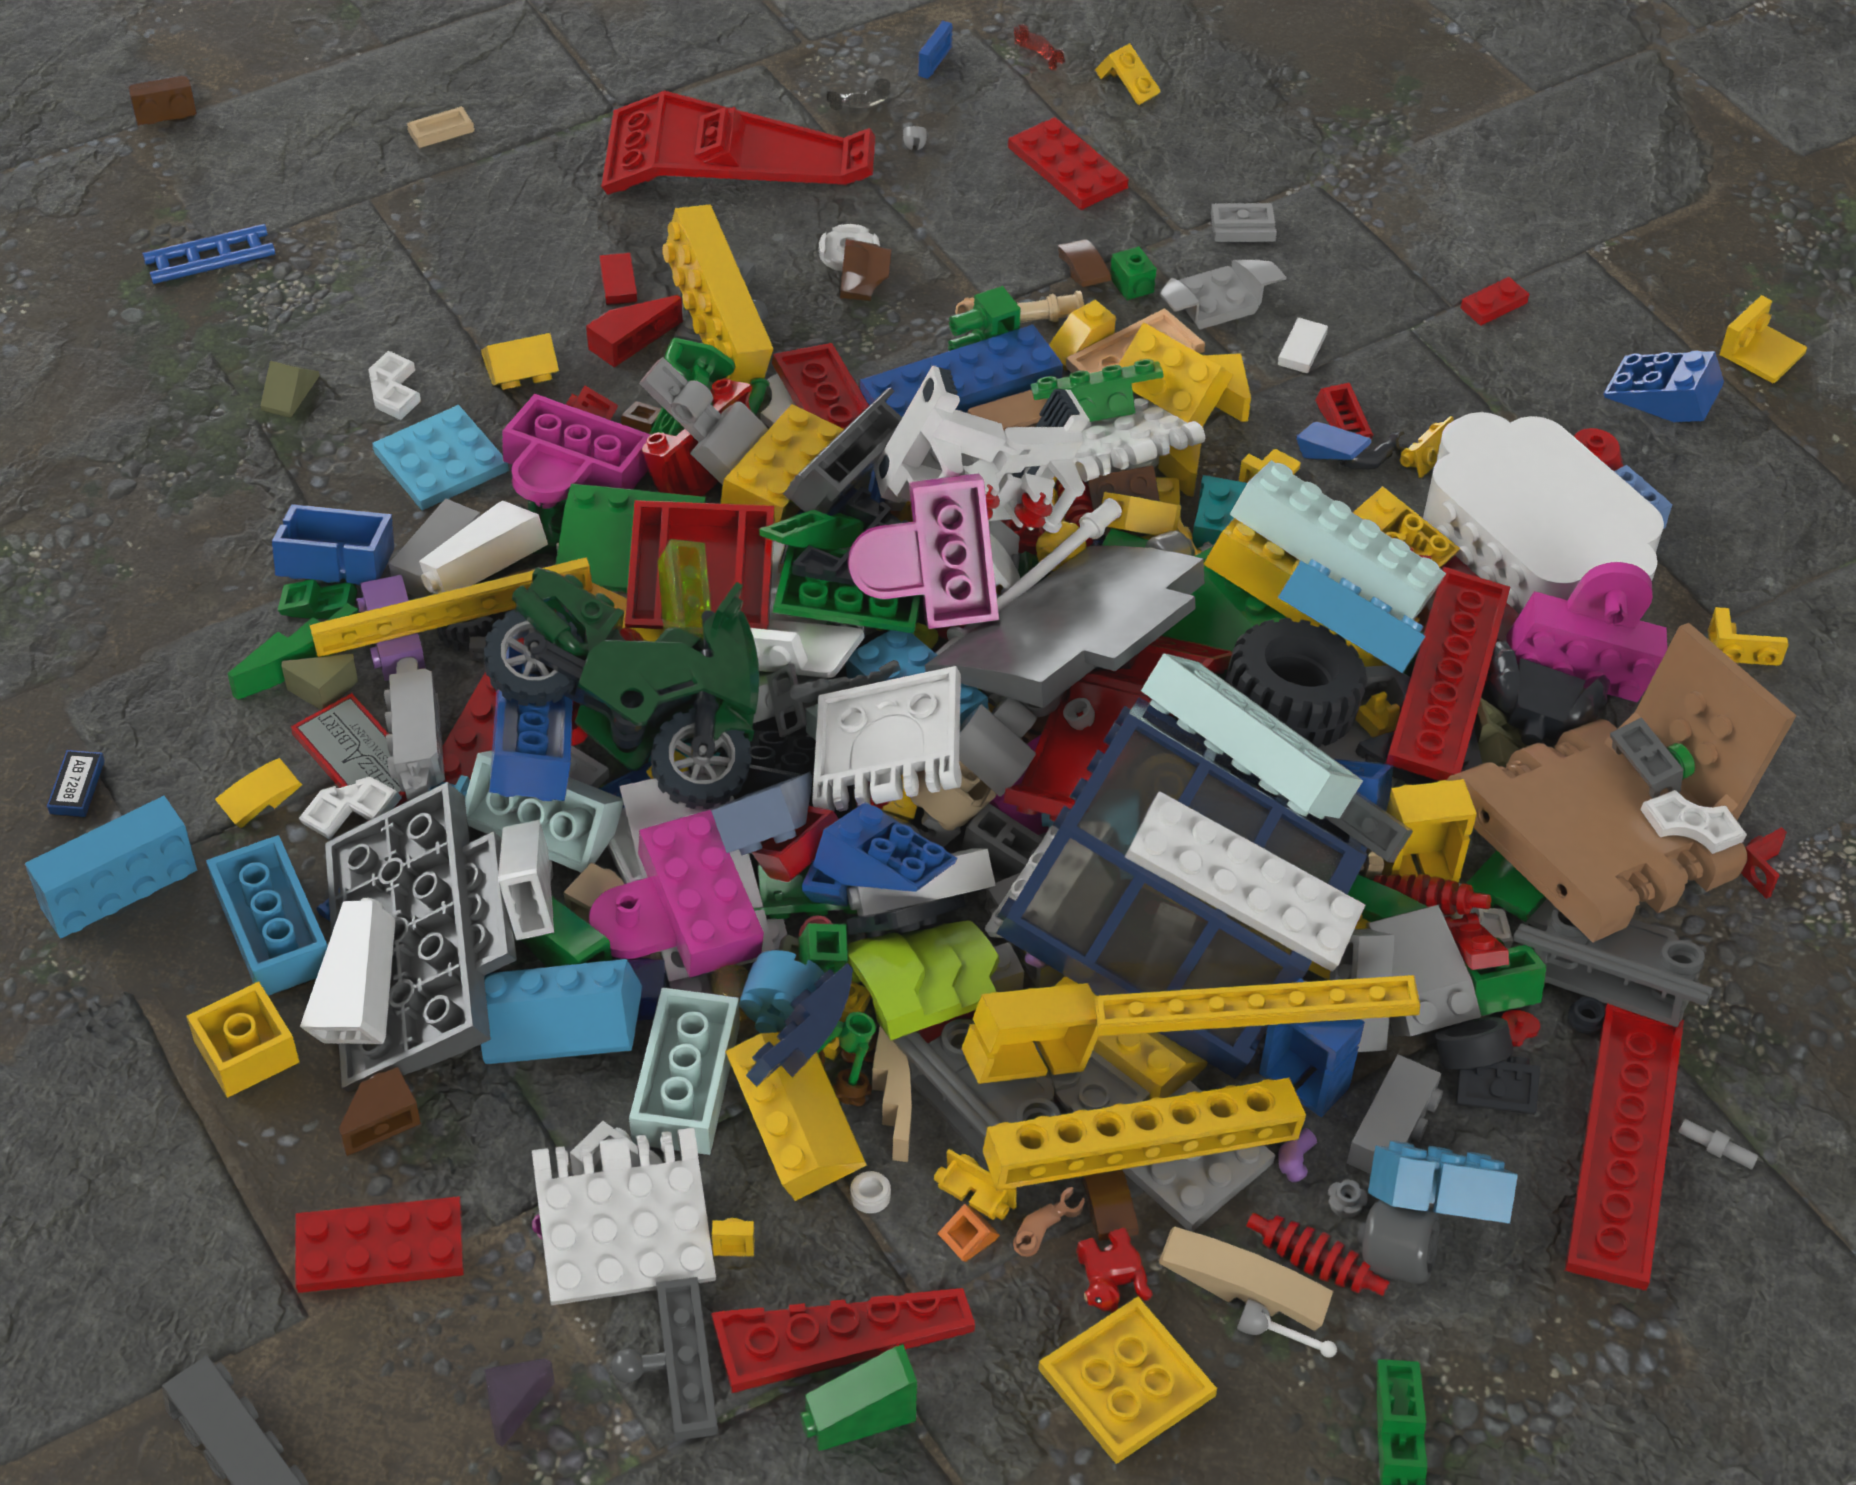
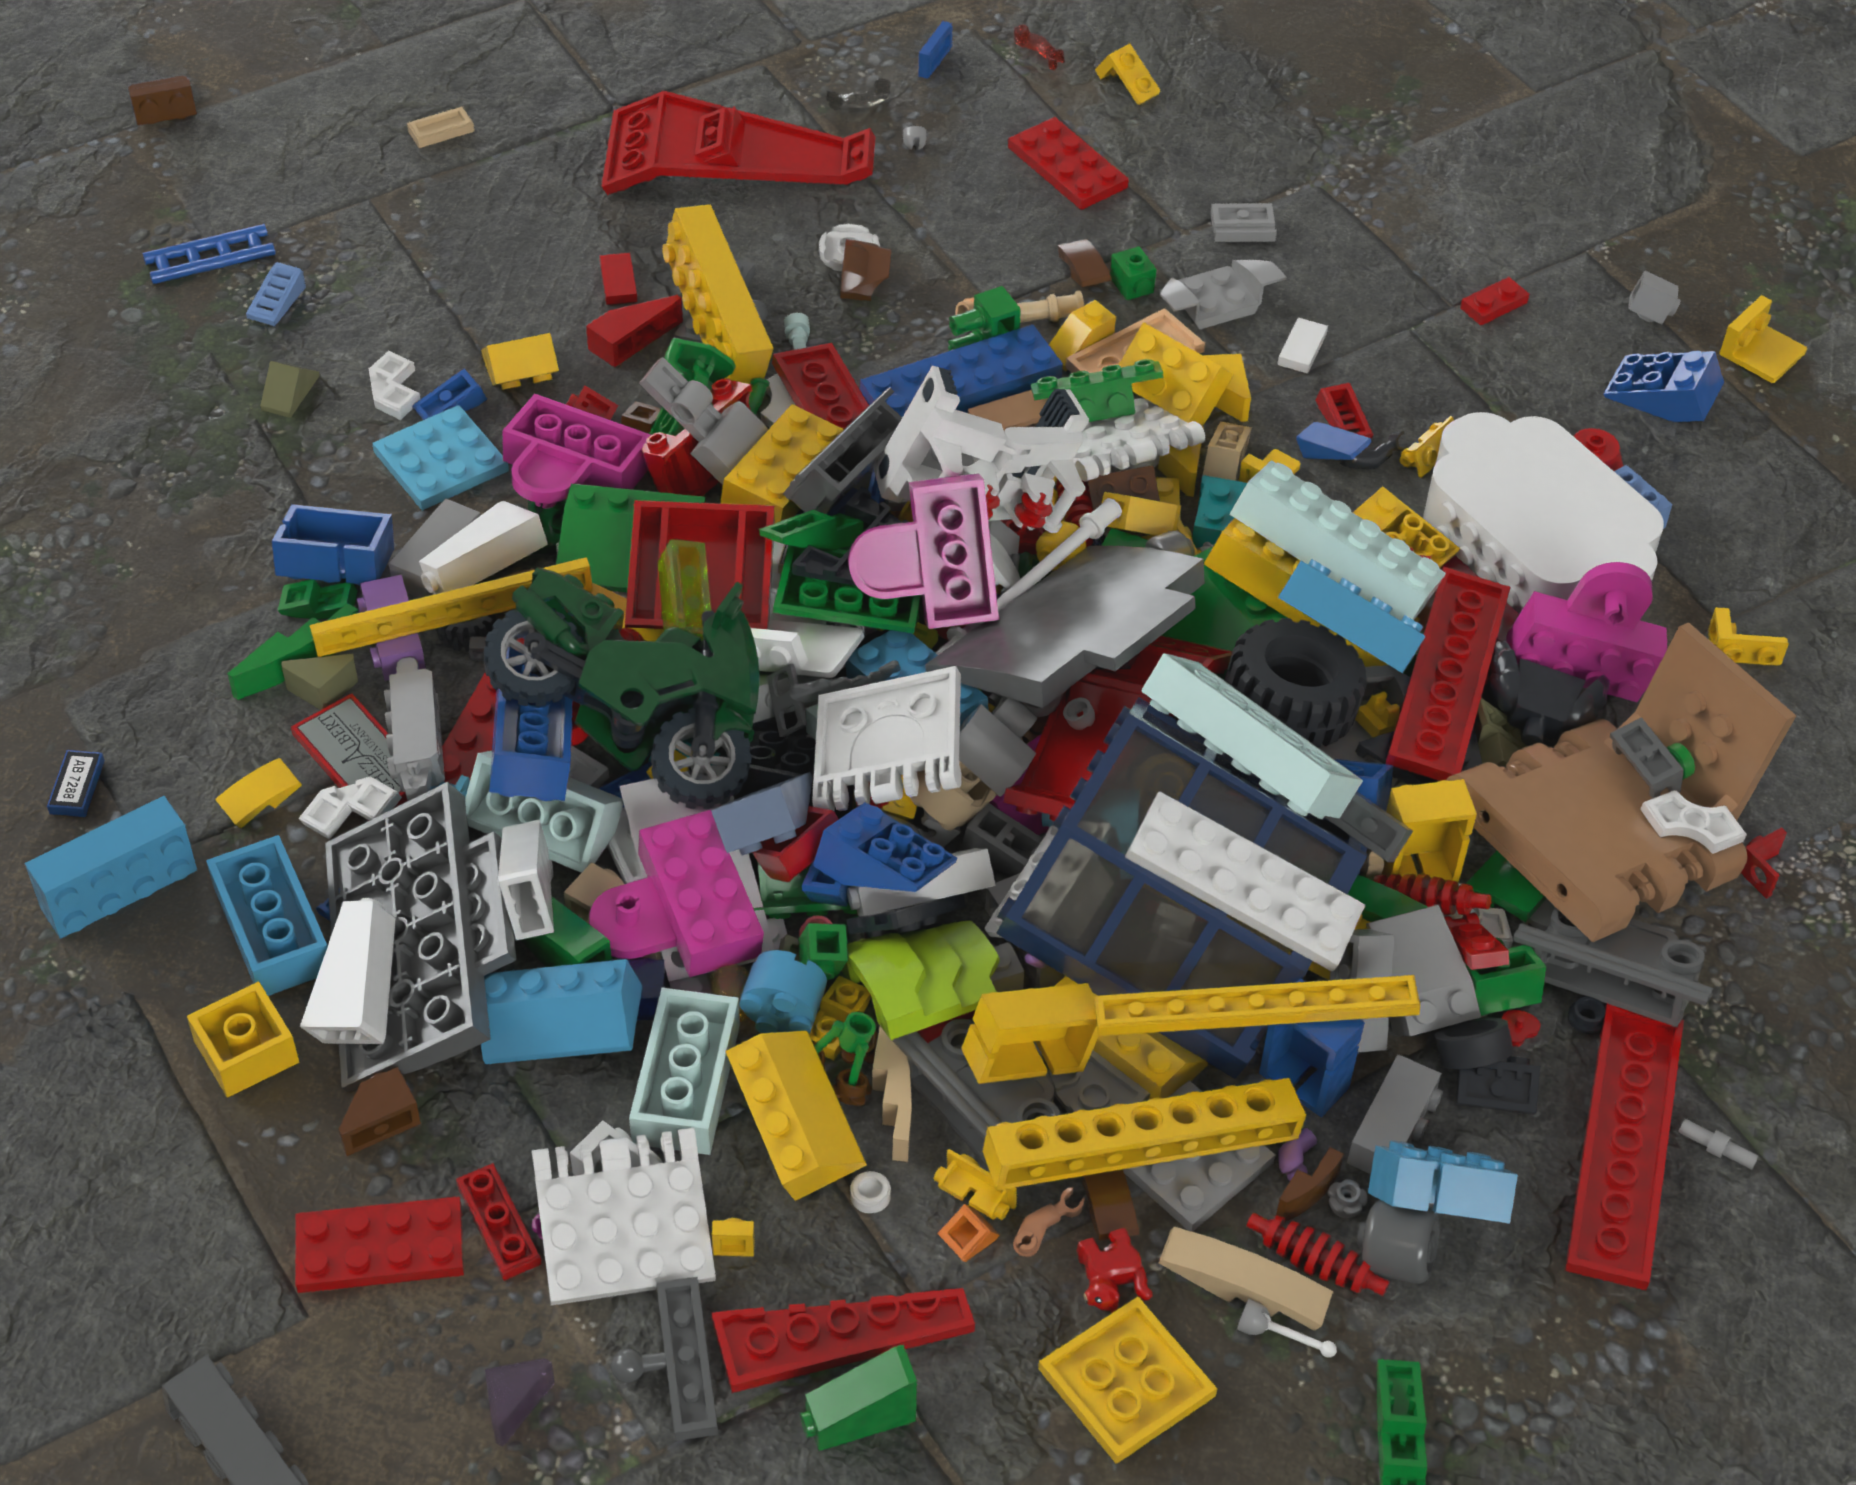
dark blue slope [746,963,853,1087] -> none
none -> medium blue slope [246,262,306,326]
none -> blue slope [412,369,488,420]
none -> red tile [456,1163,542,1281]
none -> light aqua piece [784,313,810,350]
none -> tan slope [1202,421,1252,481]
none -> reddish brown slope [1276,1147,1344,1222]
none -> light grey brick [1628,271,1681,325]

